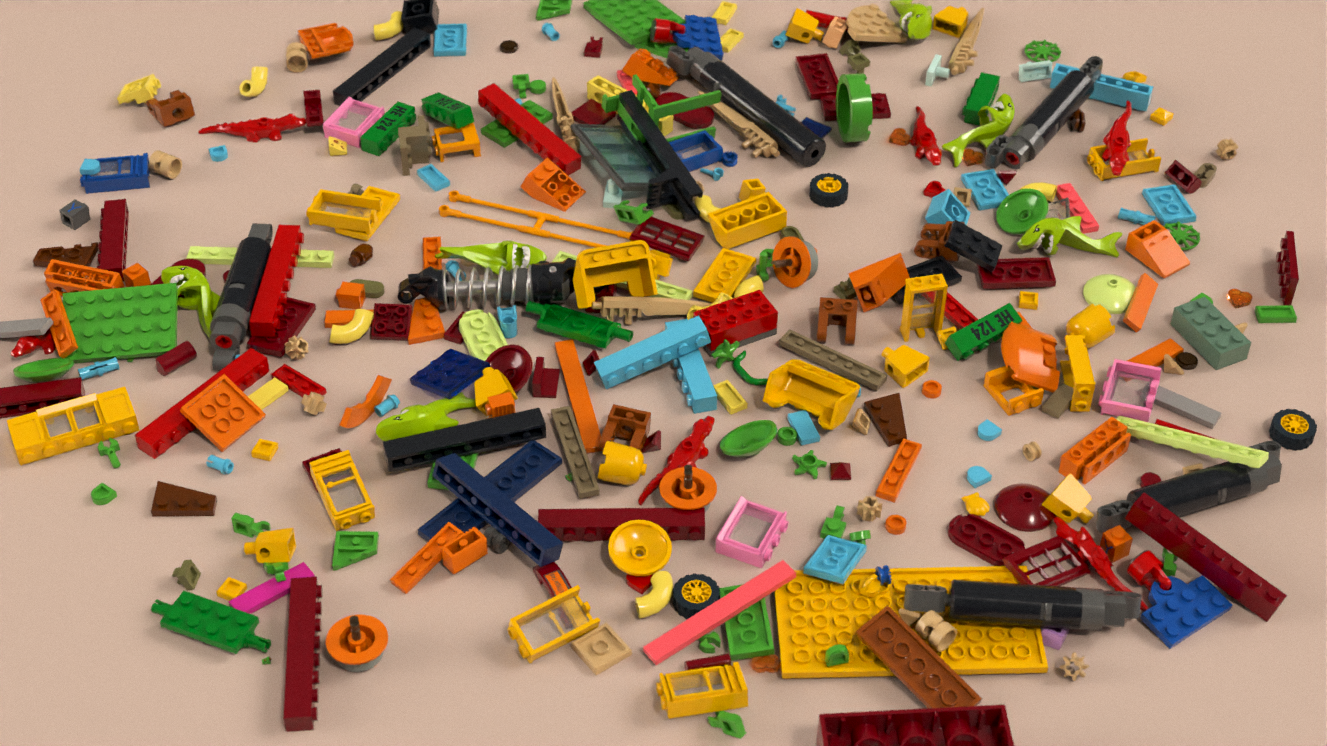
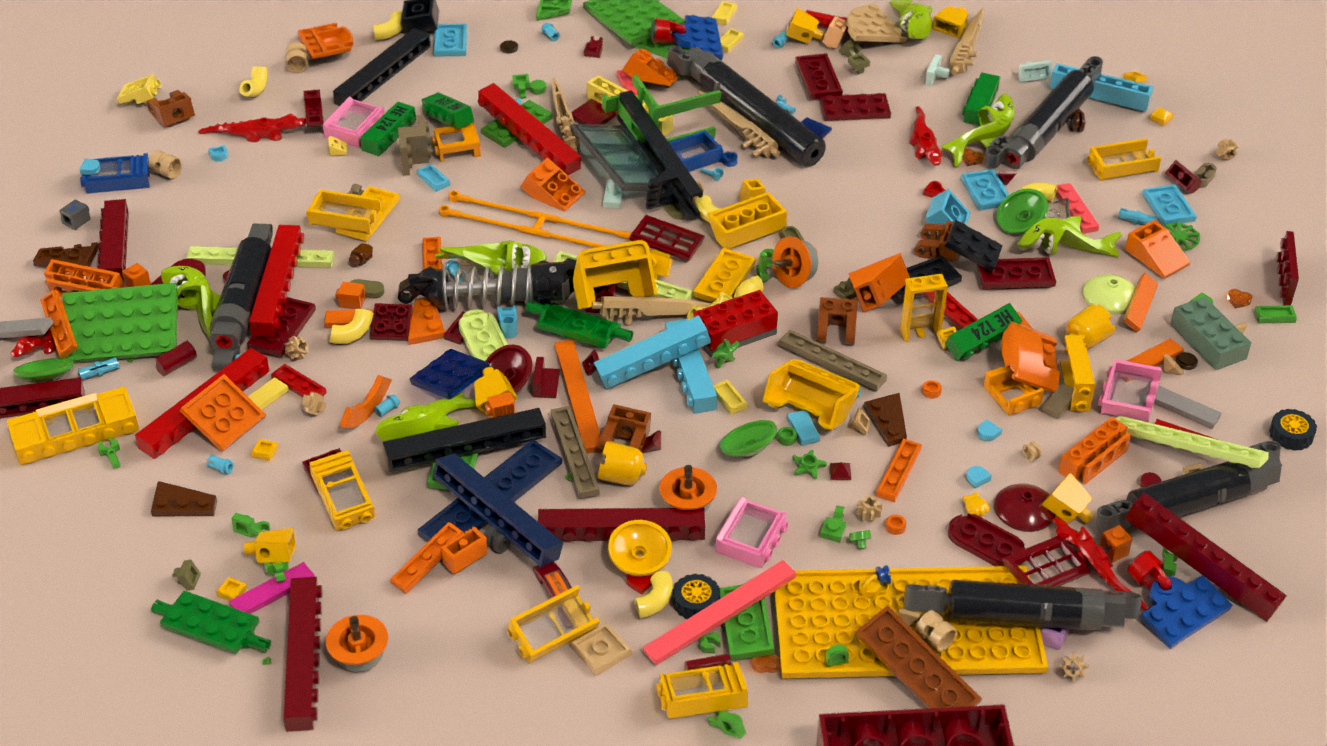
bright green tile [91,483,117,505] -> none
bright green wing [332,531,379,570] -> none
bright green hinge [613,200,654,225] -> none
red animal [638,416,715,505] -> none
reddish brown arm [646,83,661,100] -> none
dark red tile [655,92,714,129] -> none
green animal [733,350,768,386] -> none
medium azure tile [803,535,867,584] -> none
black wheel [809,173,849,208] -> none
bright green brick [836,73,873,143] -> none
yellow torso [881,345,930,389] -> none
clear orange tile [889,128,910,146] -> none
tan slope [953,187,972,207] -> none
yellow tile [1019,291,1038,310] -> none
bright green wheel [1025,40,1061,62] -> none
red animal [1102,101,1132,176] -> none

